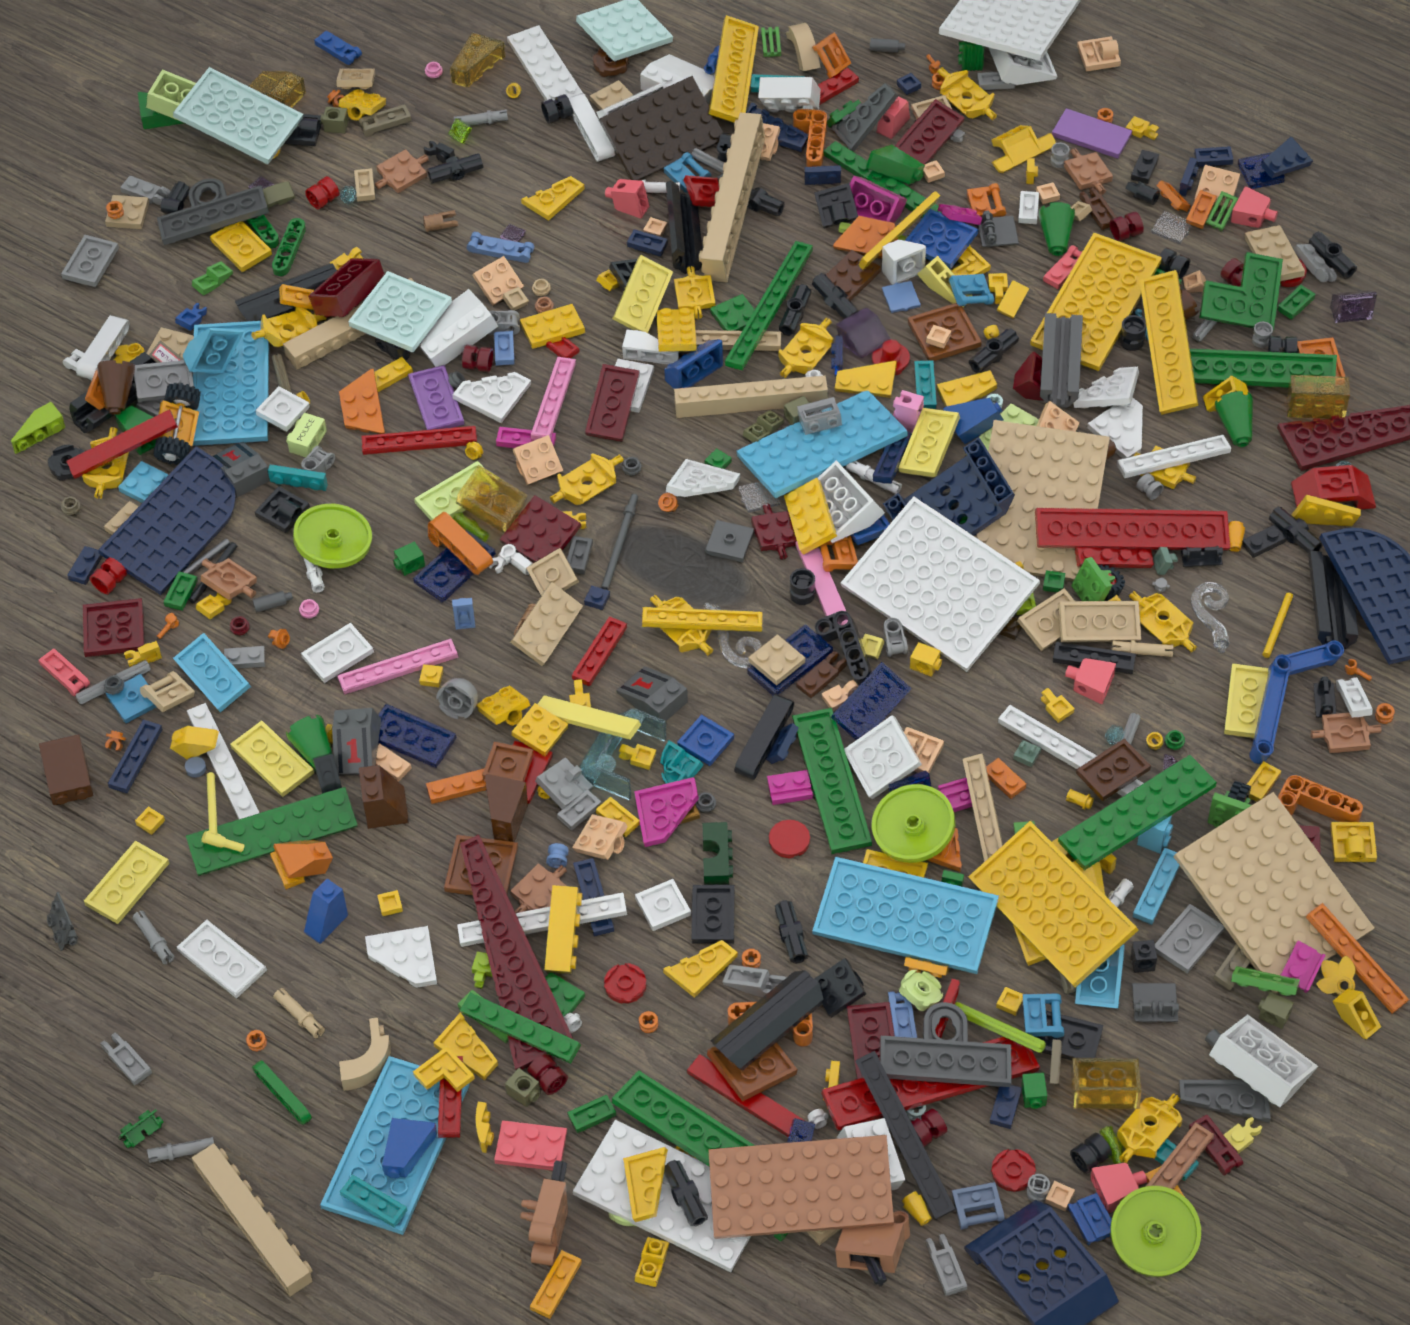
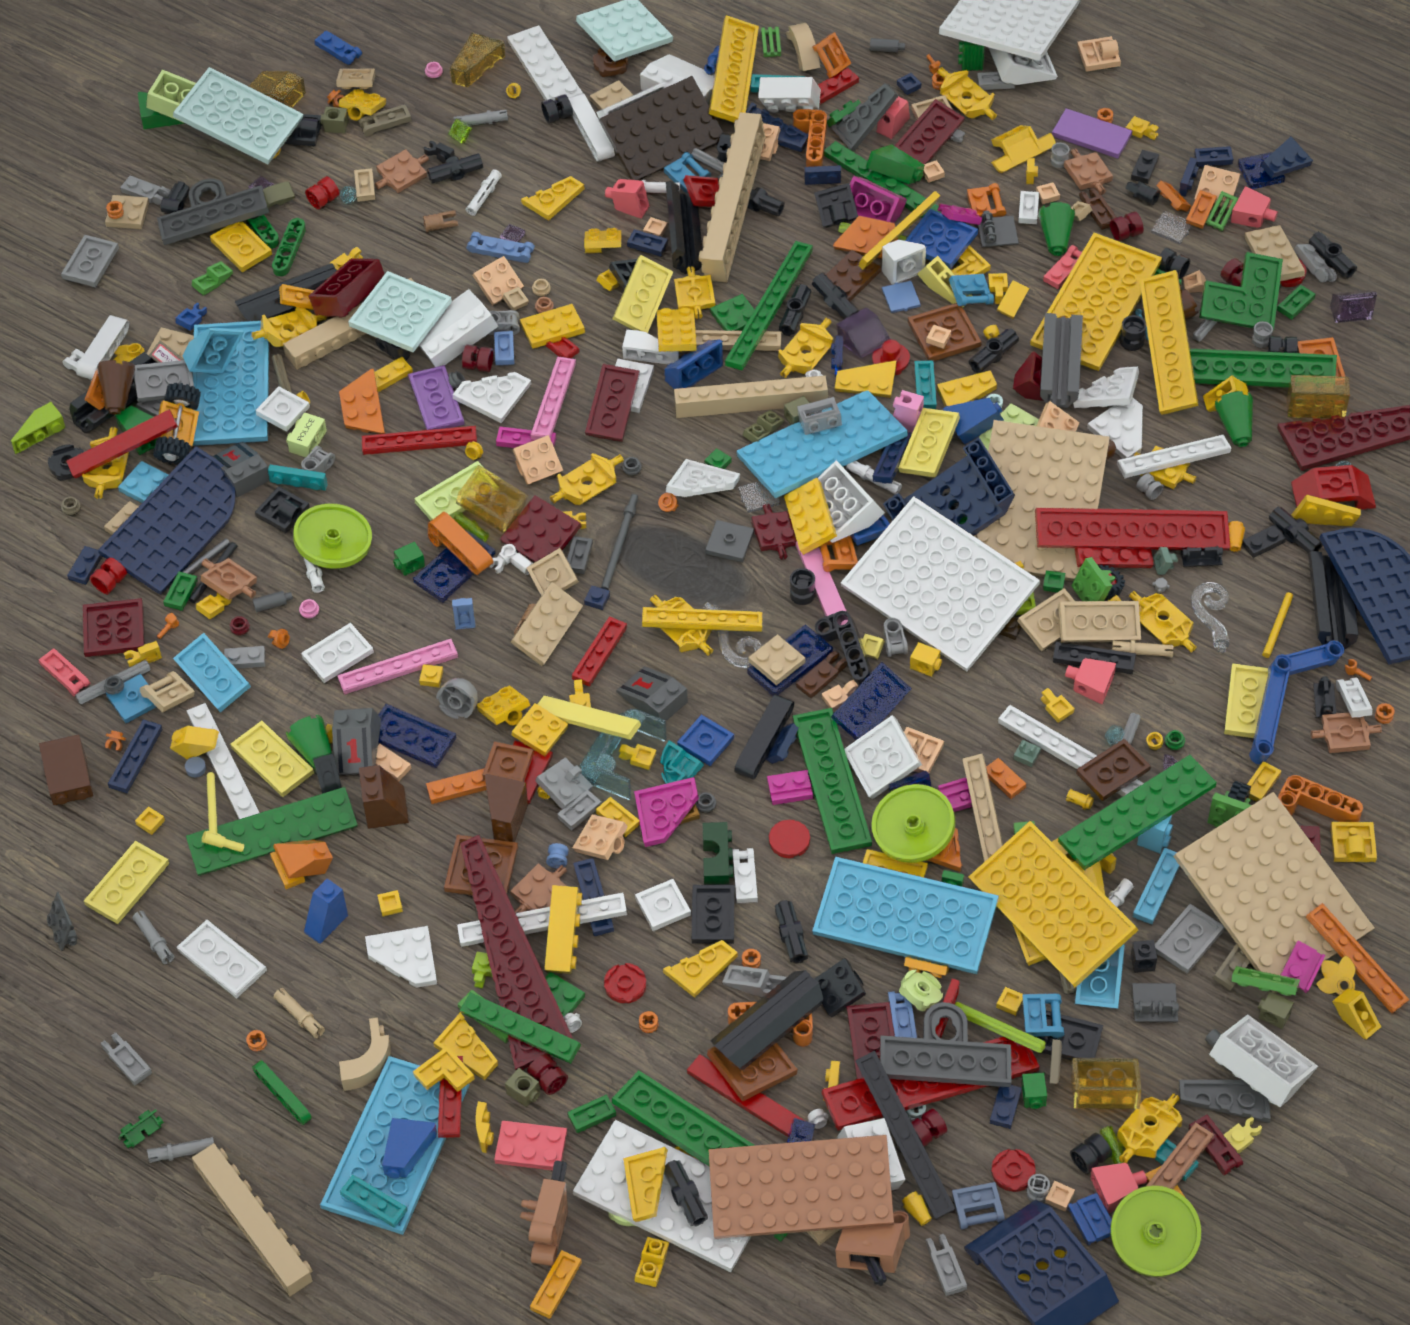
none -> white pin [466,170,502,216]
none -> yellow plate [584,228,622,253]
none -> white plate [732,848,758,903]

